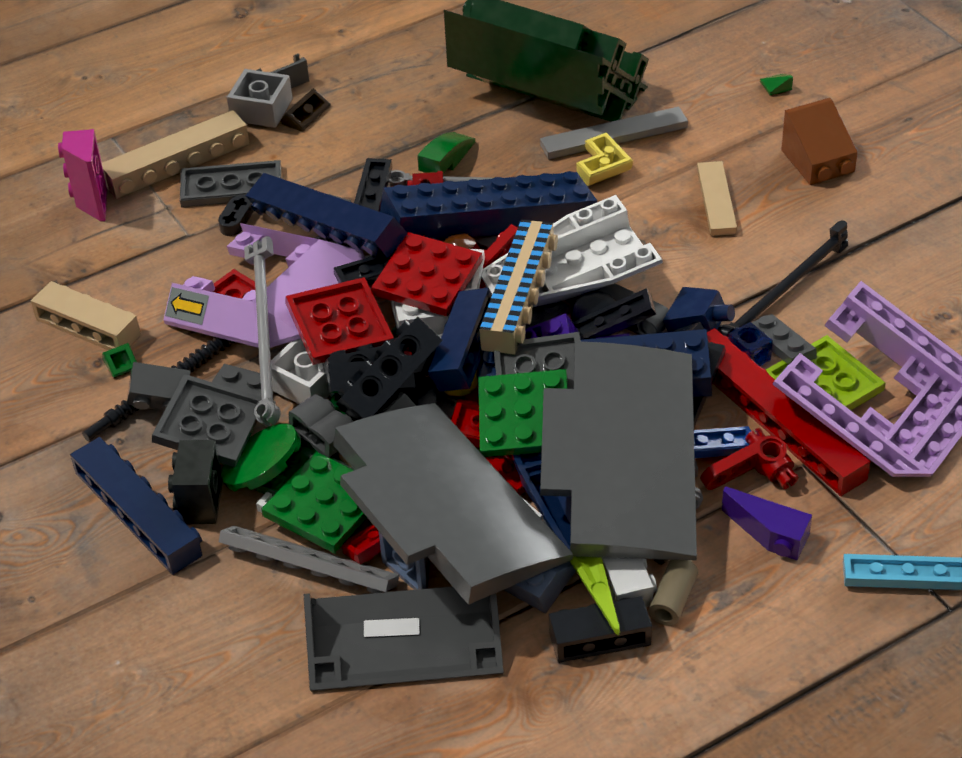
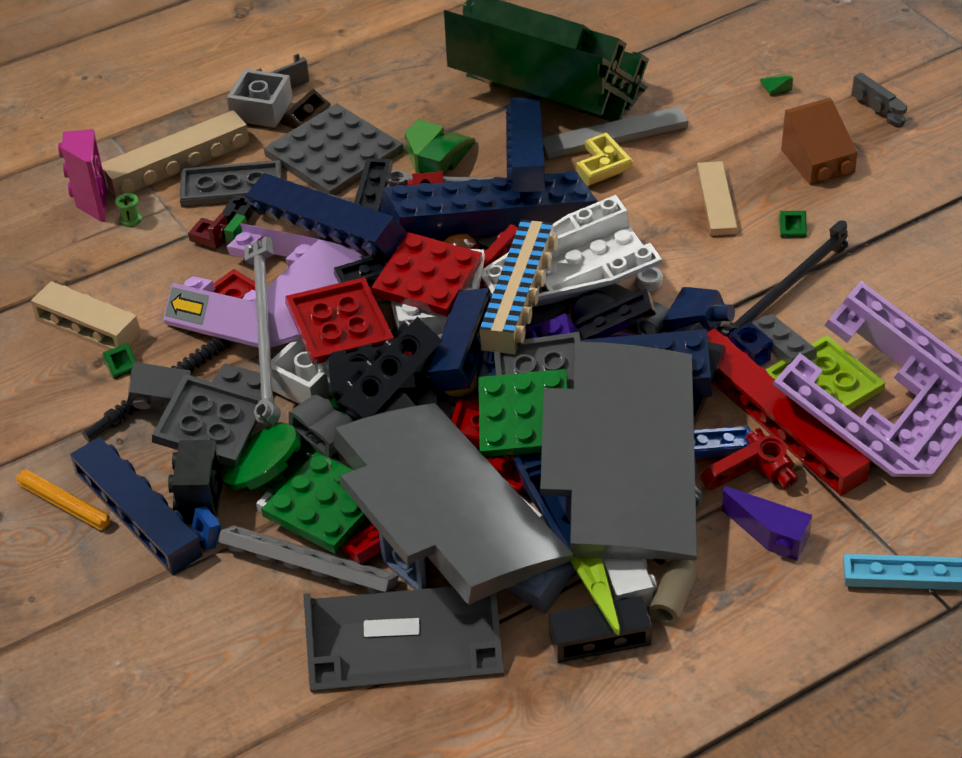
none -> light orange axle [16,469,111,530]
none -> bright green bush [115,193,142,227]
none -> dark red bracket [188,213,228,249]
none -> blue plate [192,506,221,550]
none -> green plate [224,214,247,245]
none -> dark grey plate [264,103,404,195]
none -> bright green slope [405,119,444,173]
none -> dark blue brick [506,97,545,192]
none -> white tile [636,267,663,291]
none -> green slope [778,211,807,237]
none -> dark grey hinge [851,73,908,127]

